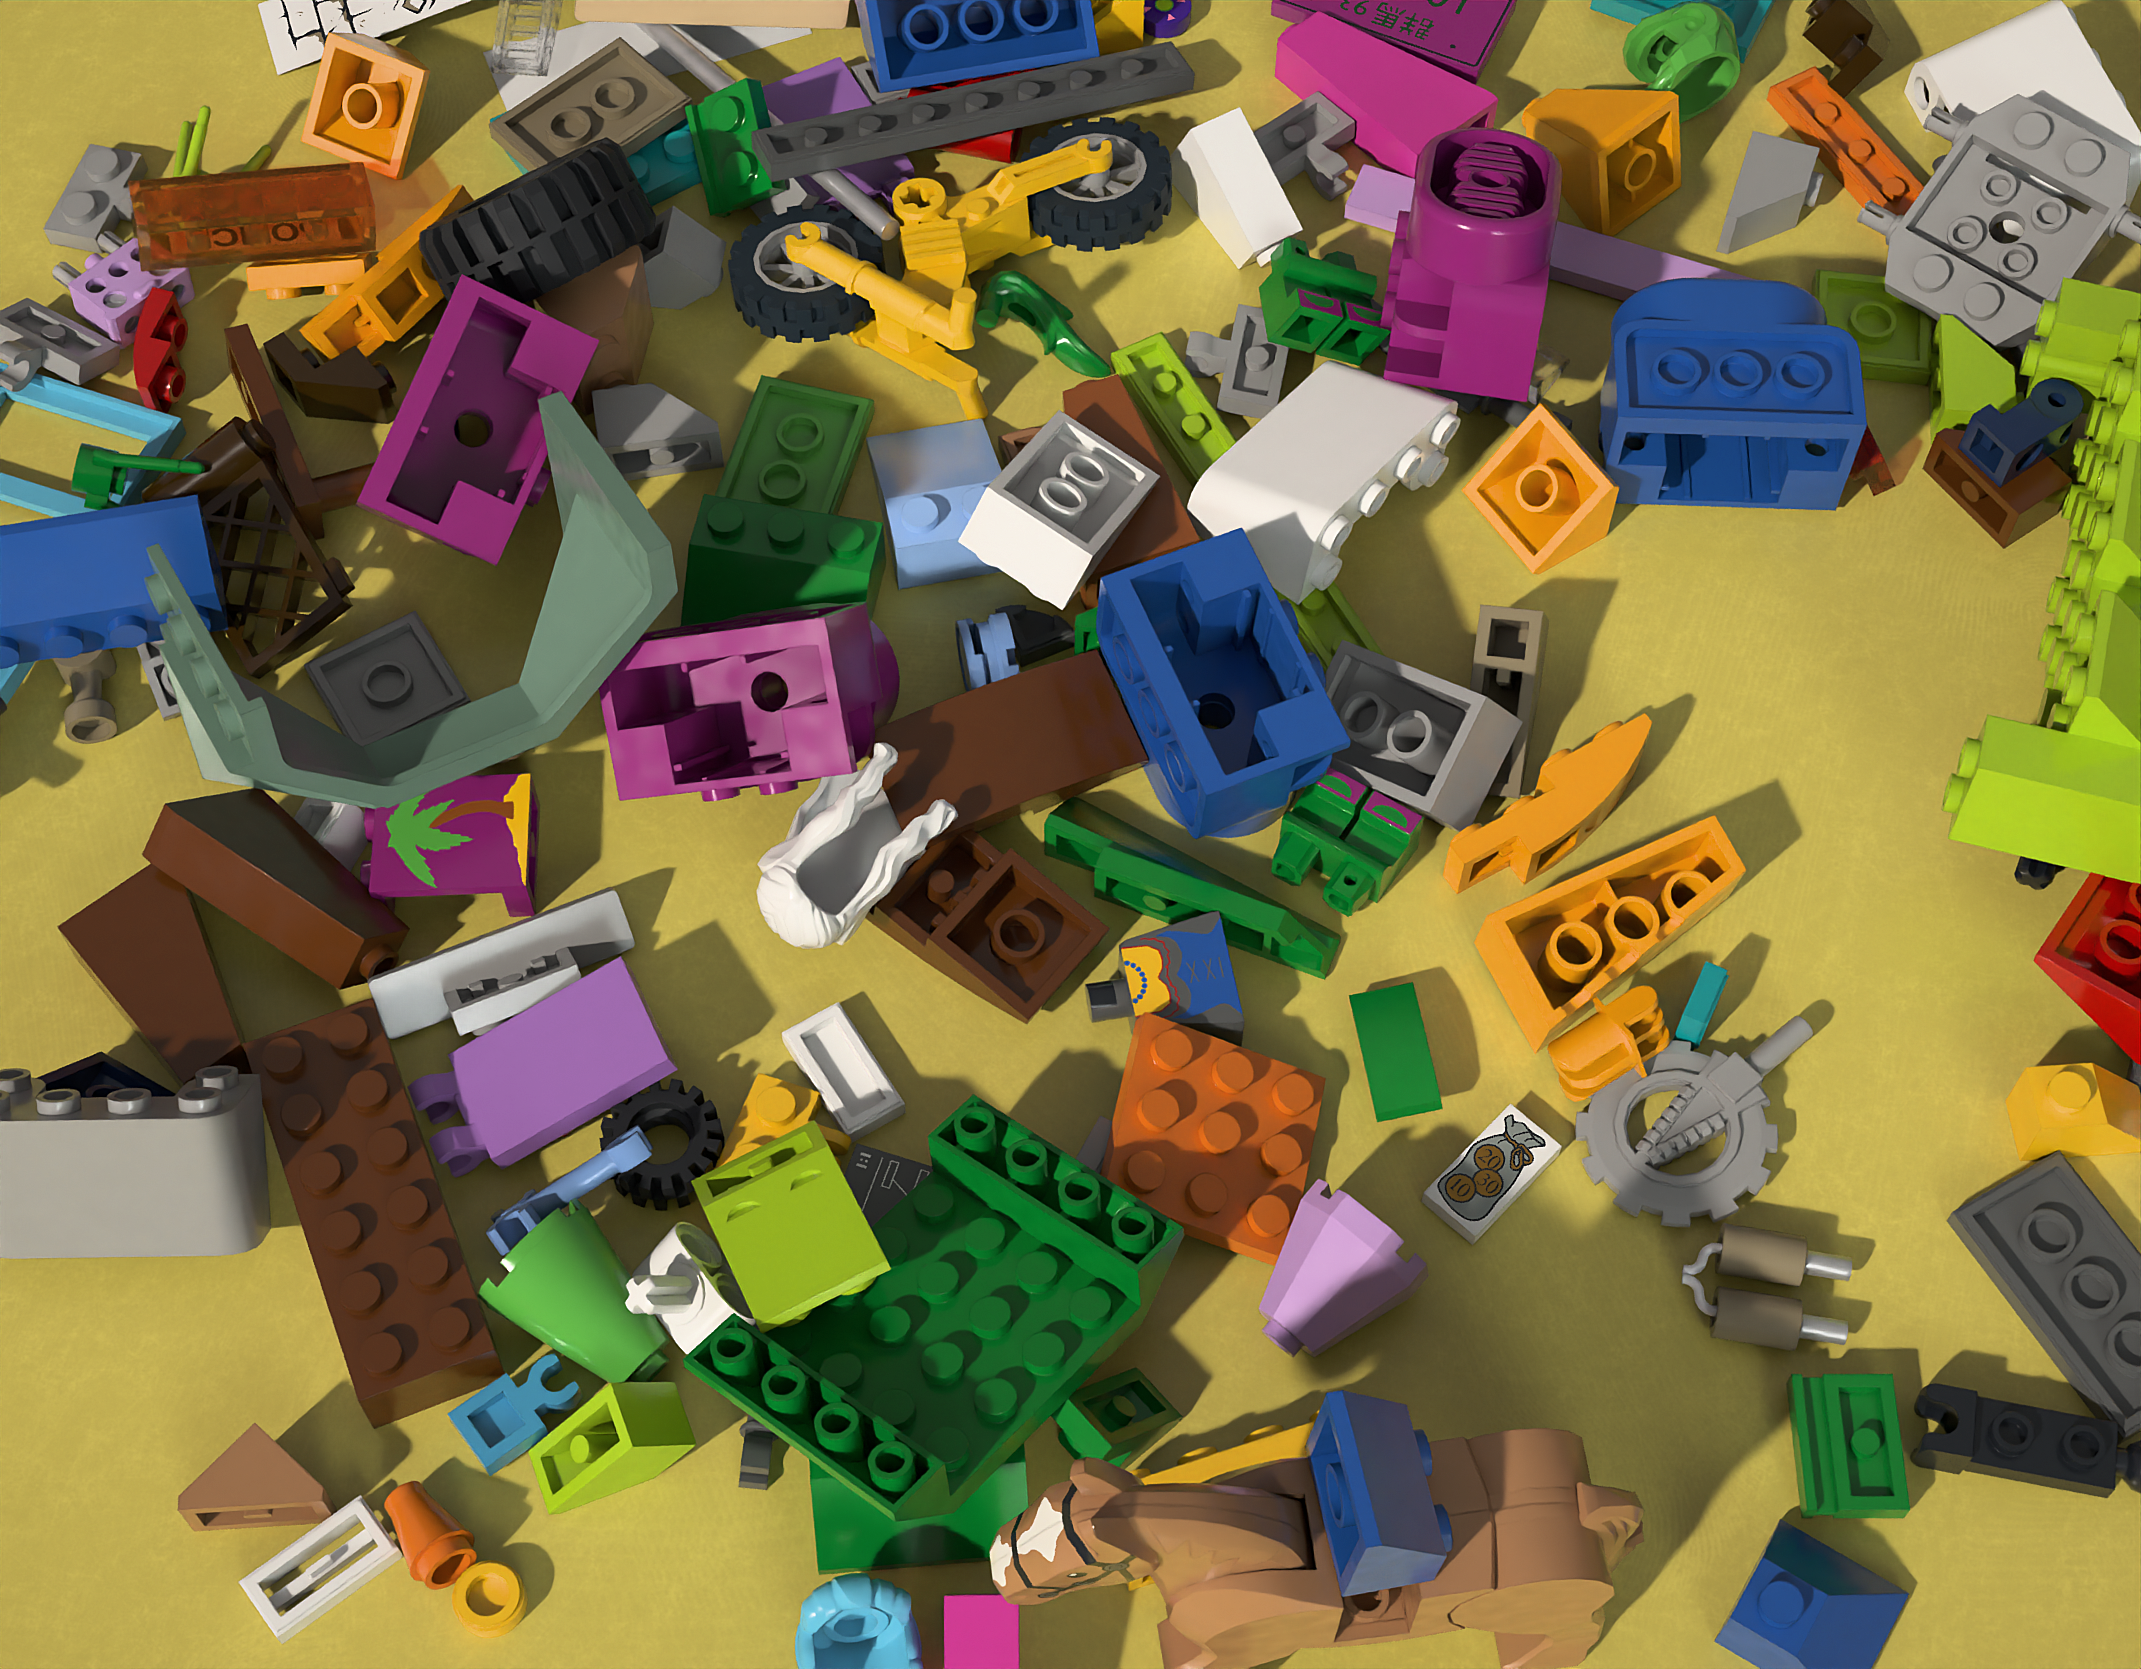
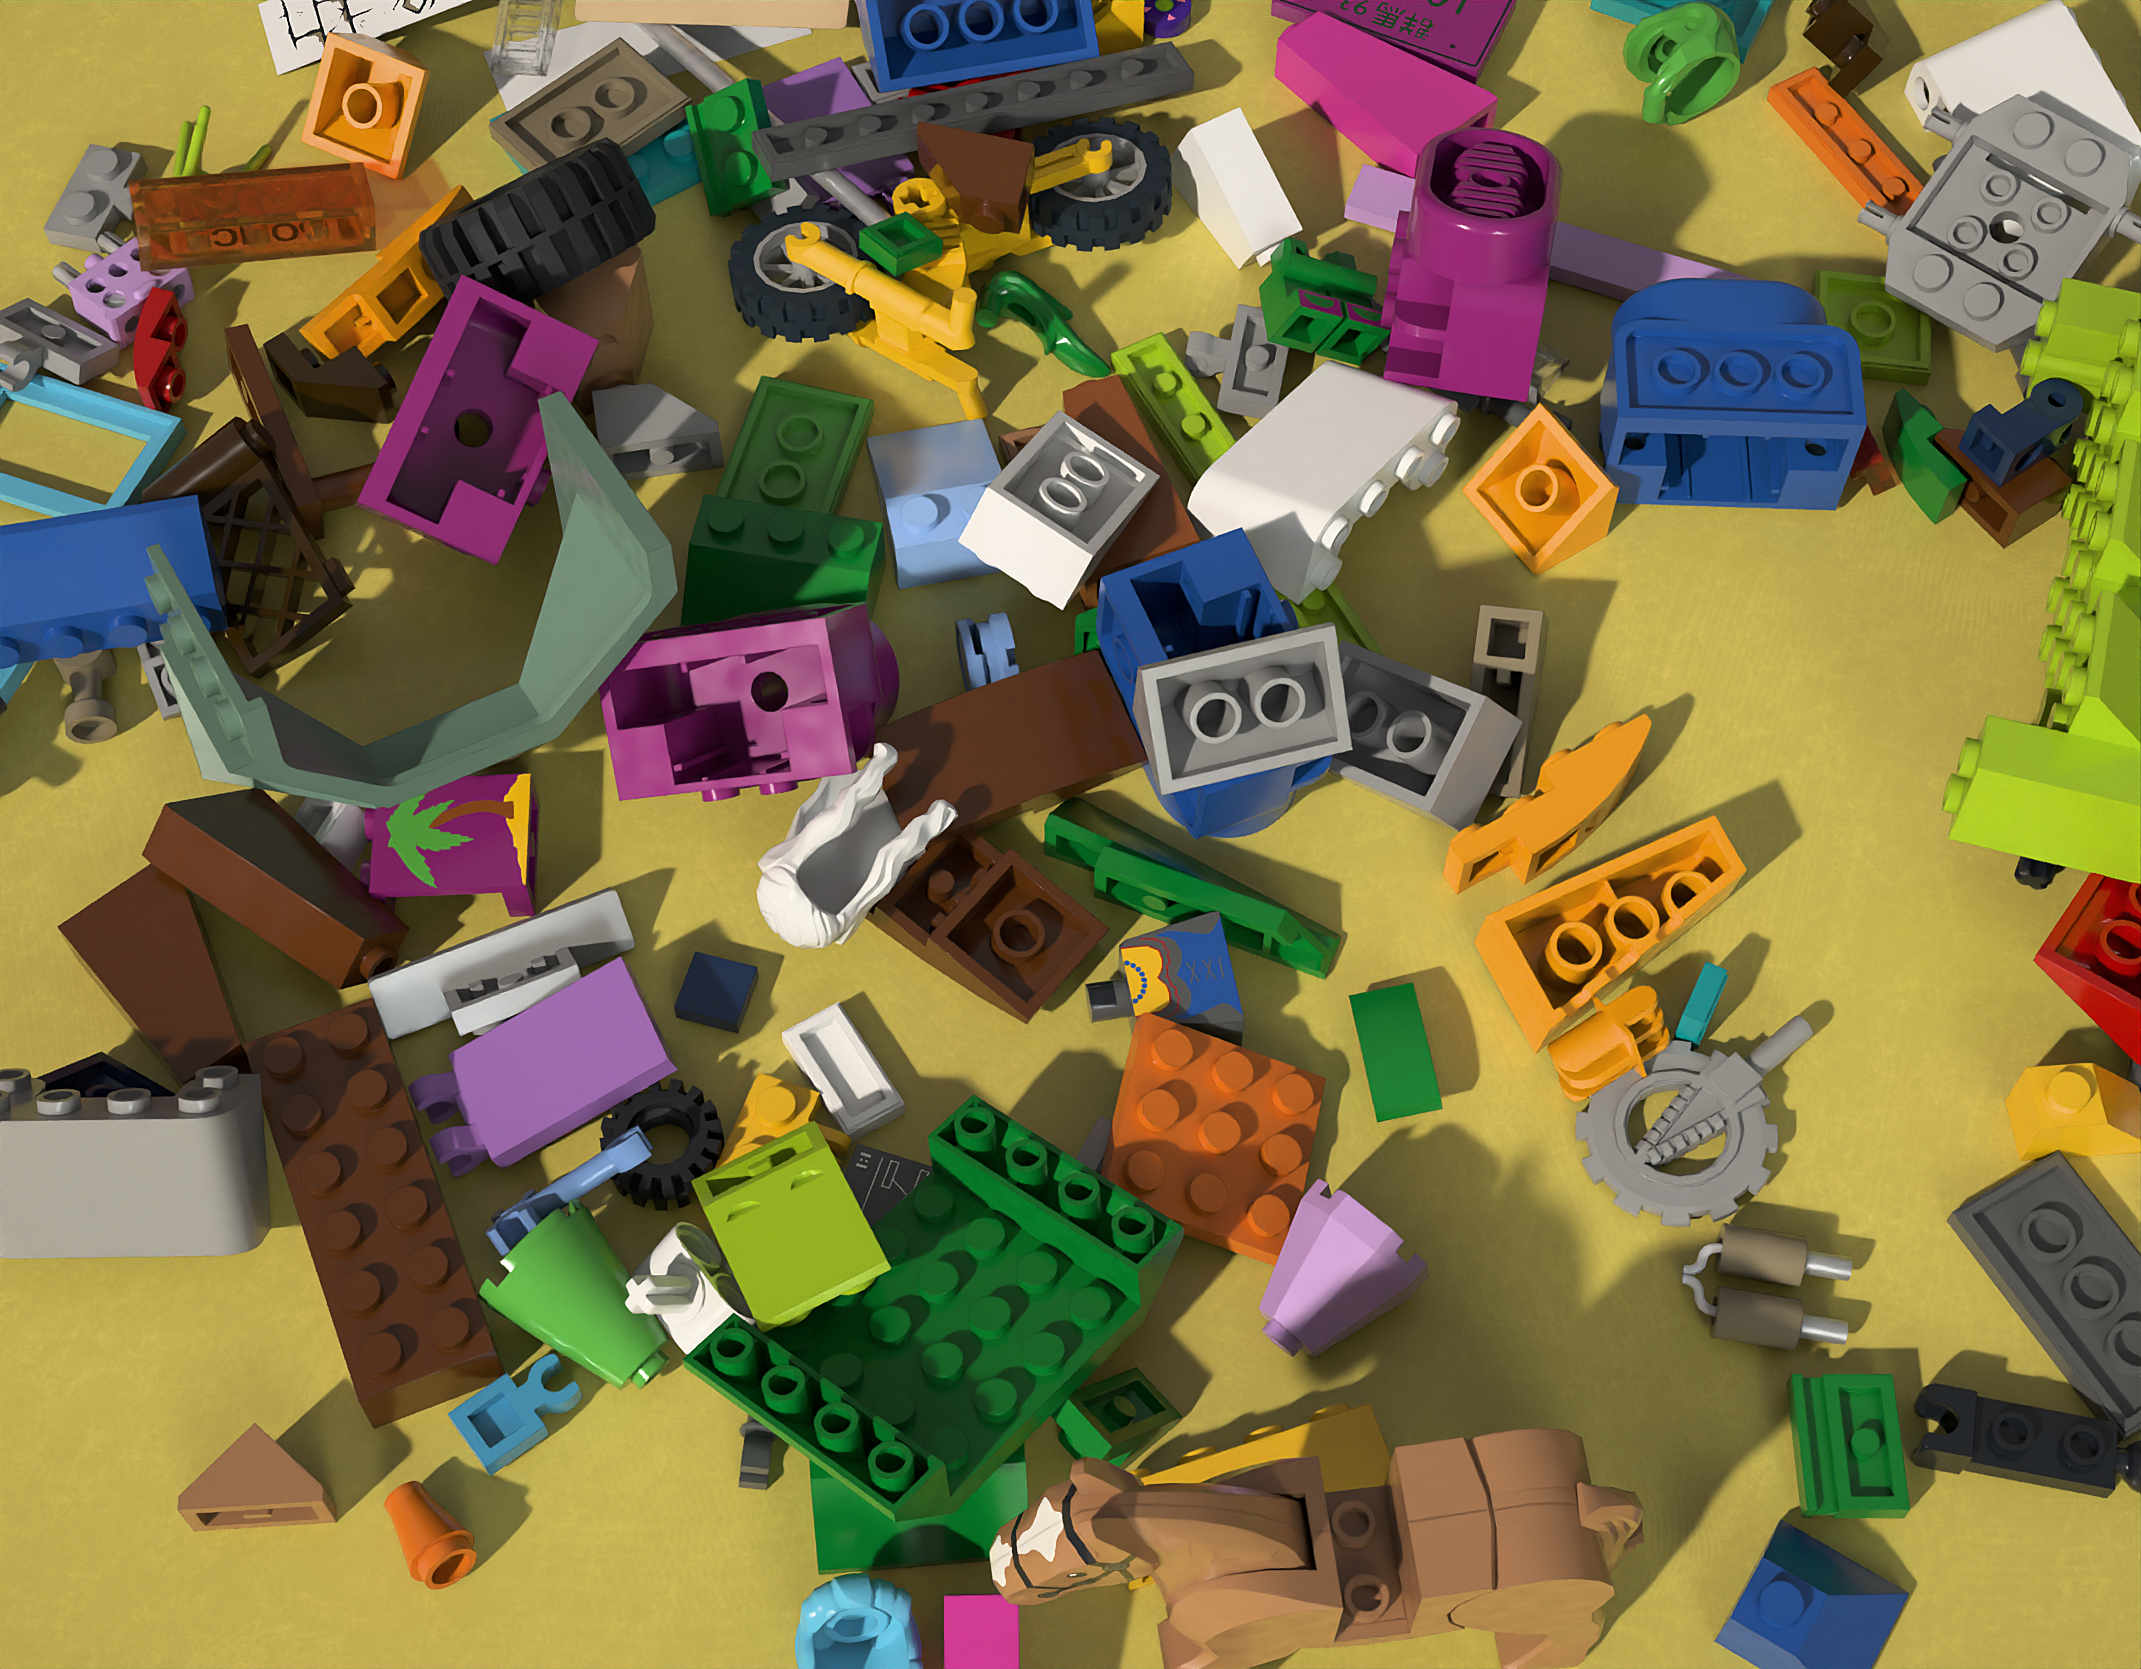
green plant [71,443,205,510] -> none
white tile [239,1495,403,1644] -> none
light orange plate [246,253,373,300] -> none
light grey tile [304,611,471,747] -> none
yellow tile [452,1560,528,1638] -> none
lime slope [528,1382,697,1515] -> none
light grey slope [637,206,727,310] -> none
dark grey tile [995,605,1075,668] -> none
light grey plate [1254,91,1355,201] -> none
green hips [1271,767,1424,917] -> none
blue slope [1305,1390,1453,1597] -> none
tile [1421,1104,1562,1245] -> none
light orange slope [1522,88,1682,237] -> none
light grey slope [1716,131,1824,254] -> none
lime slope [1928,314,2025,444] -> none
none -> dark blue tile [674,951,759,1033]
none -> green tile [859,211,943,277]
none -> reddish brown slope [916,121,1035,234]
none -> light grey slope [1132,622,1353,795]
none -> green slope [1882,388,1967,525]

